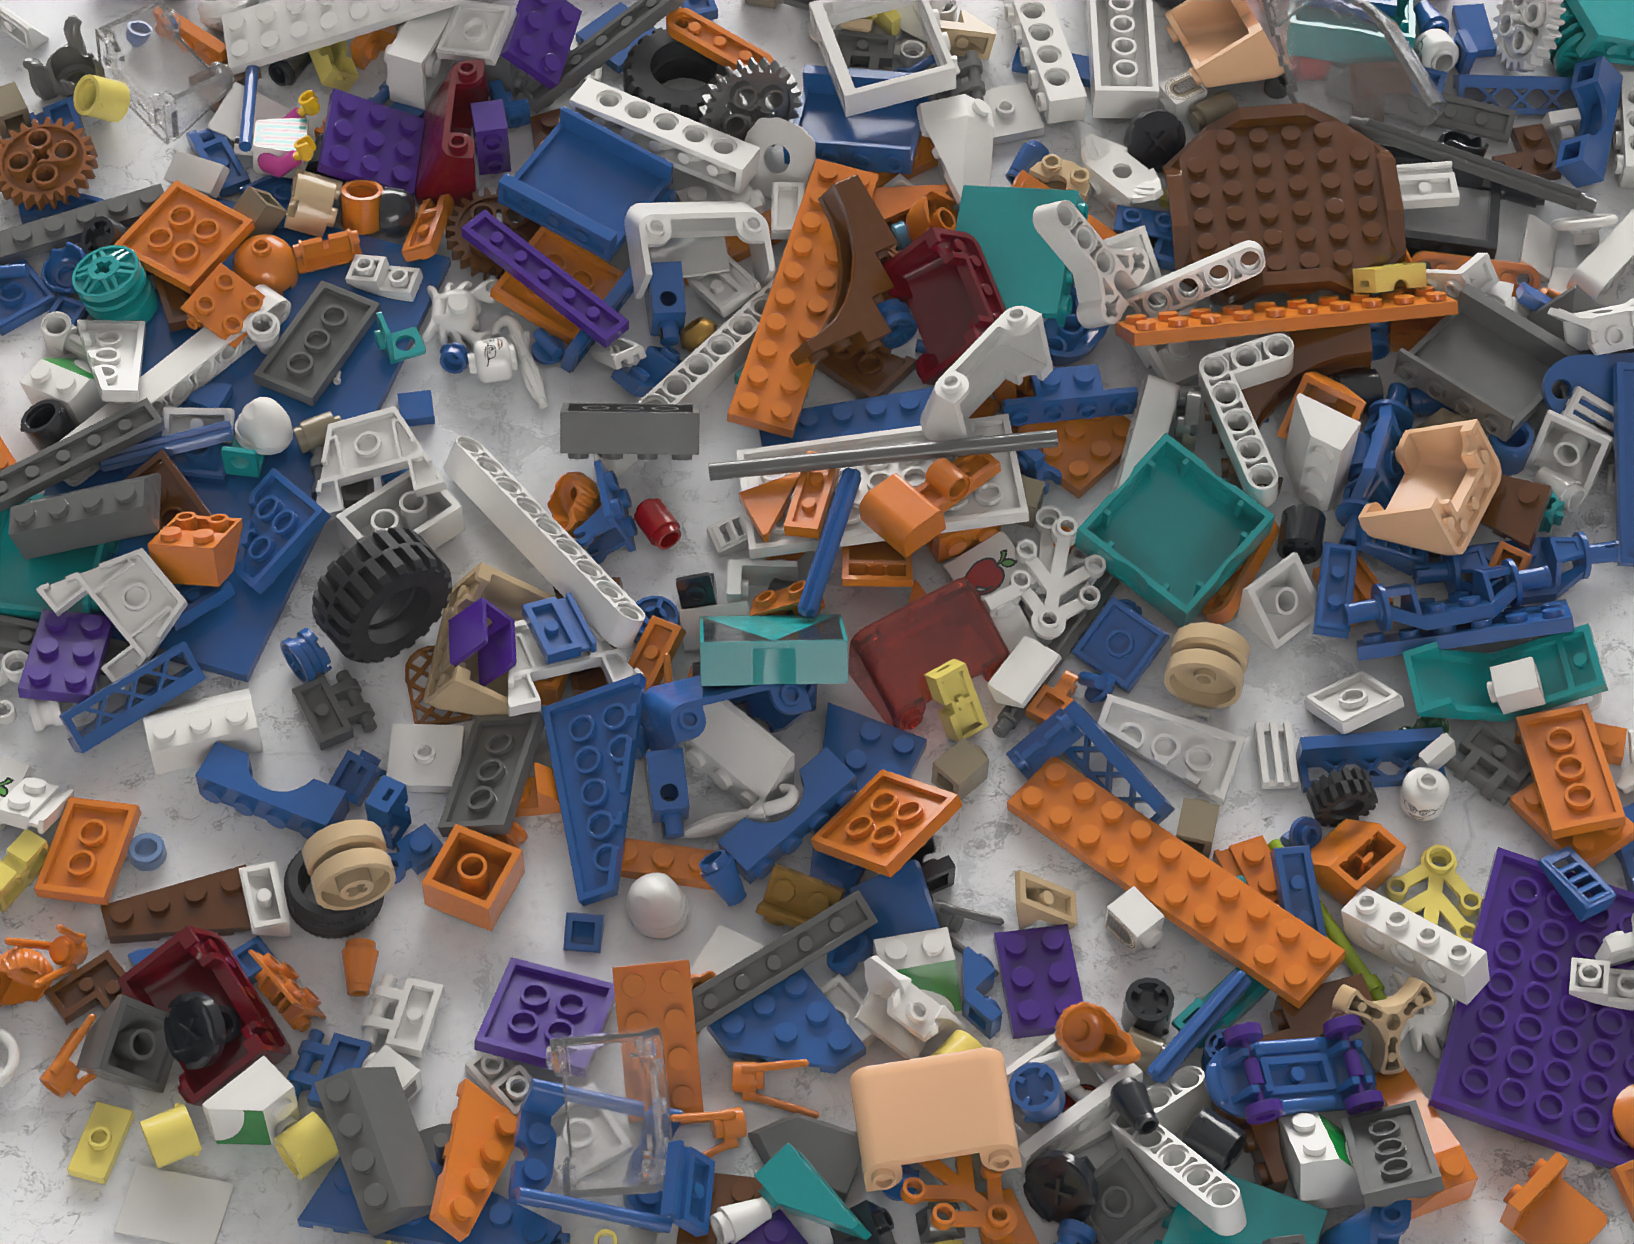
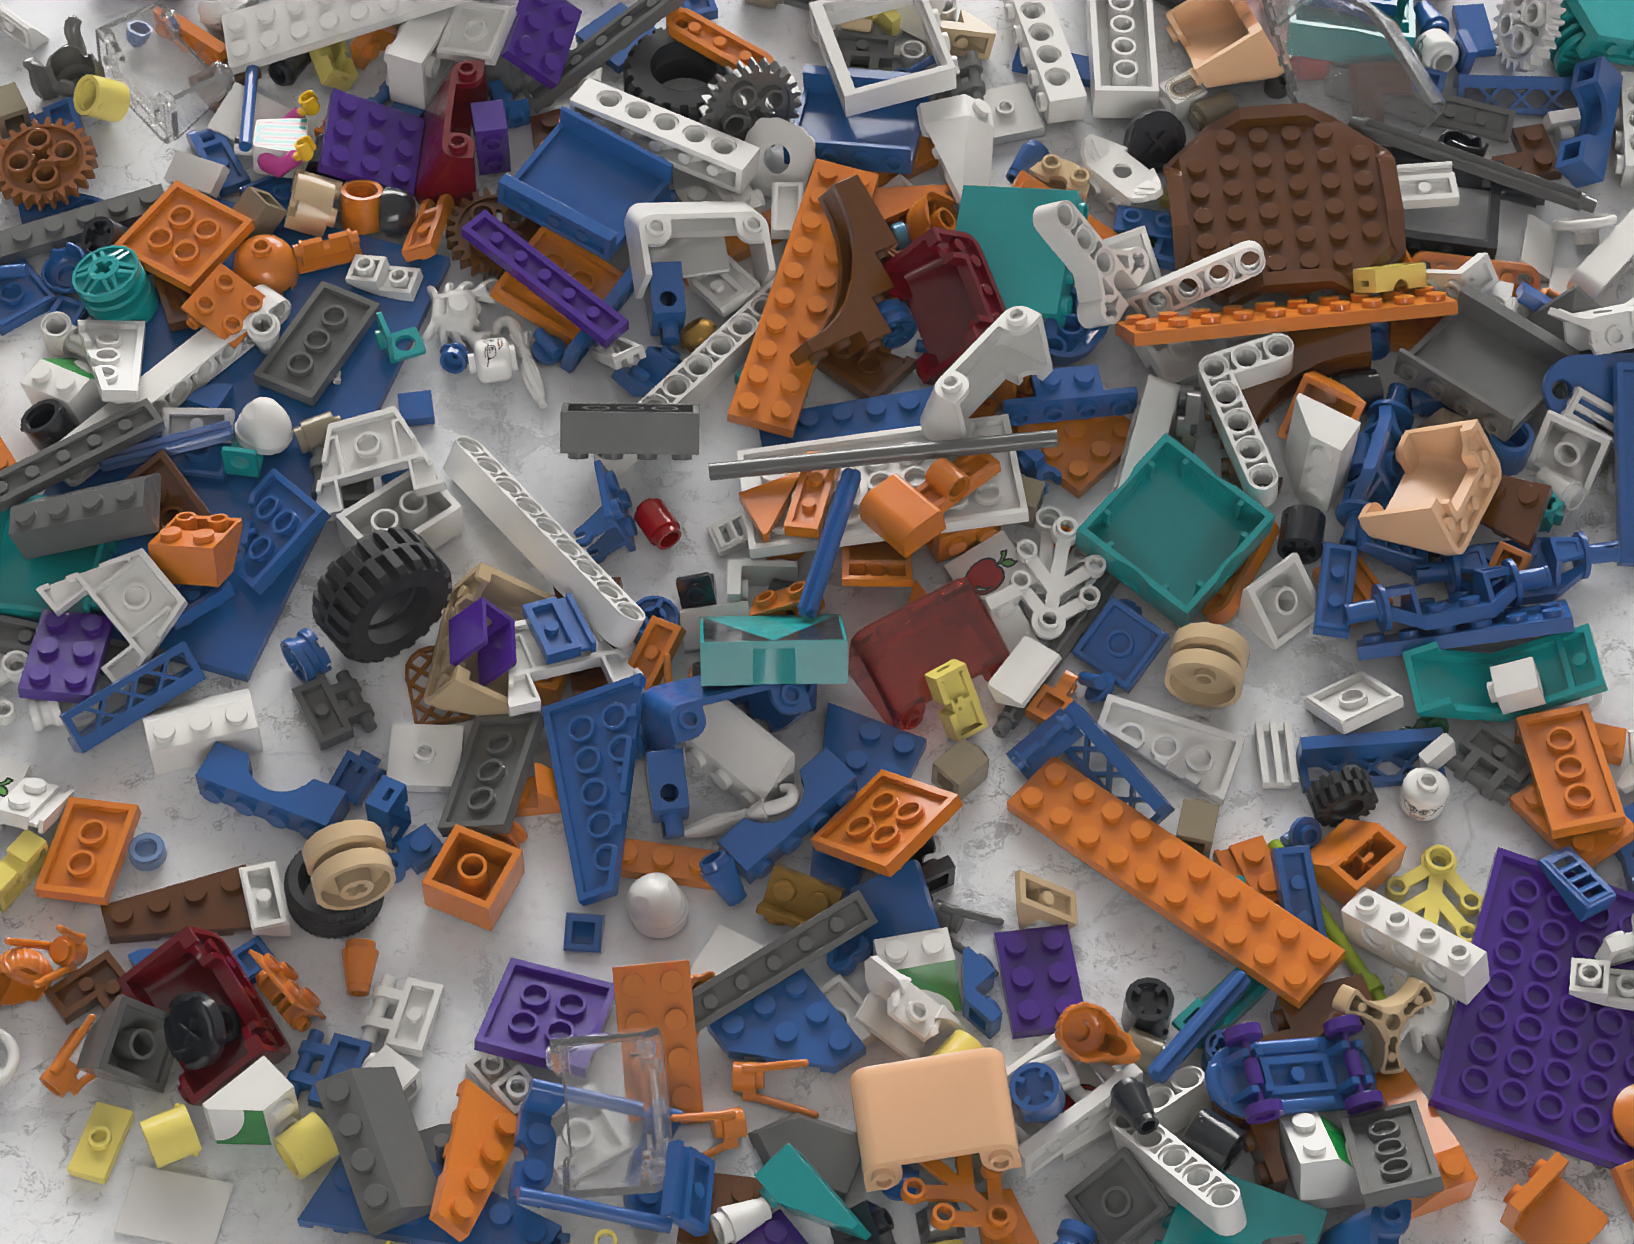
orange hair [547,472,602,538] -> none
black tile [1023,1150,1099,1223] -> none
white brick [1103,886,1165,955] -> none

